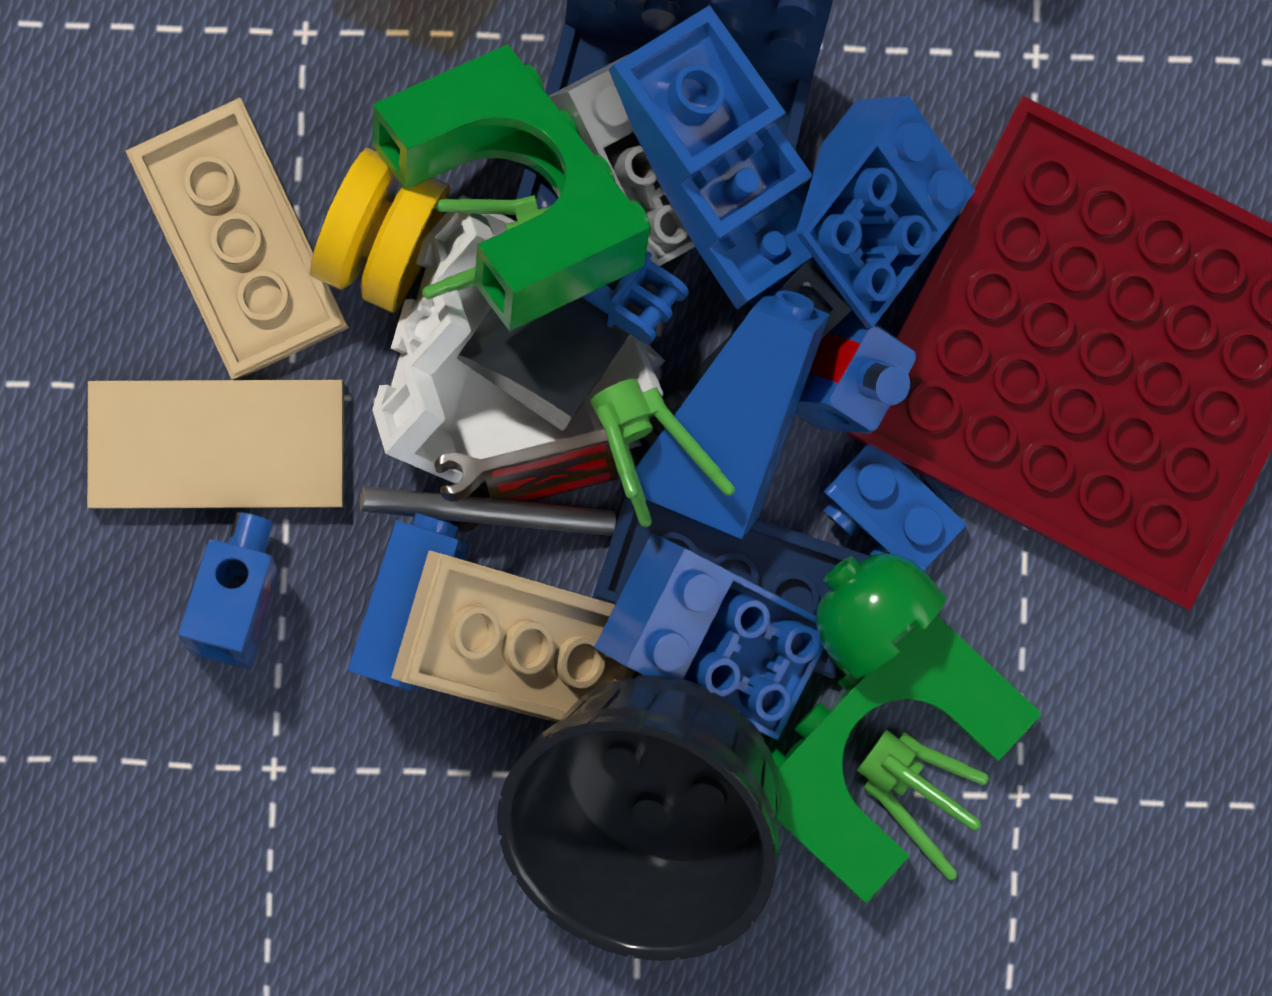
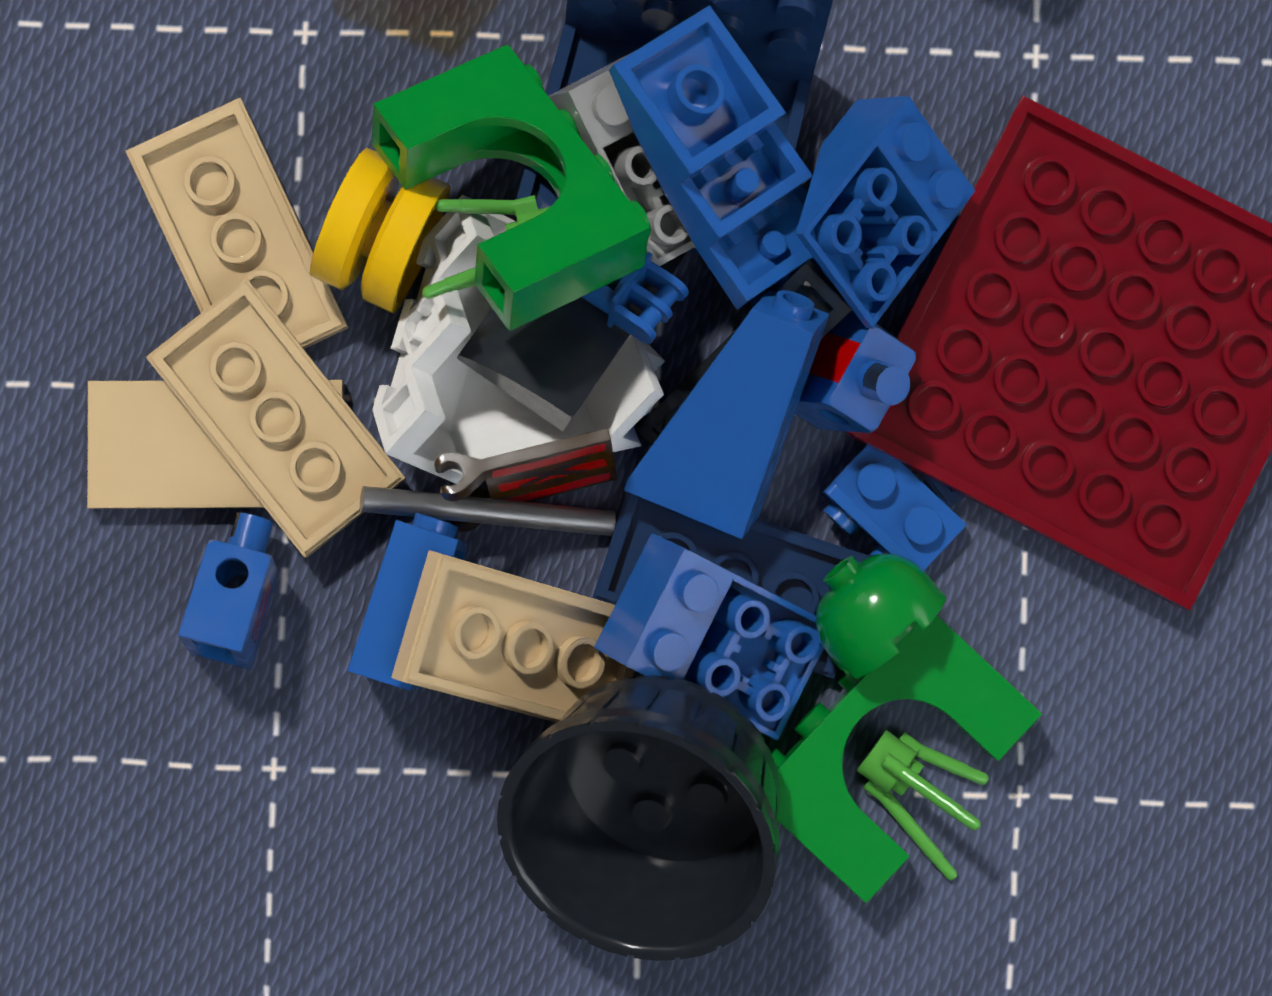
bright green plant [590,378,735,527] -> none
none -> tan tile [146,278,407,558]

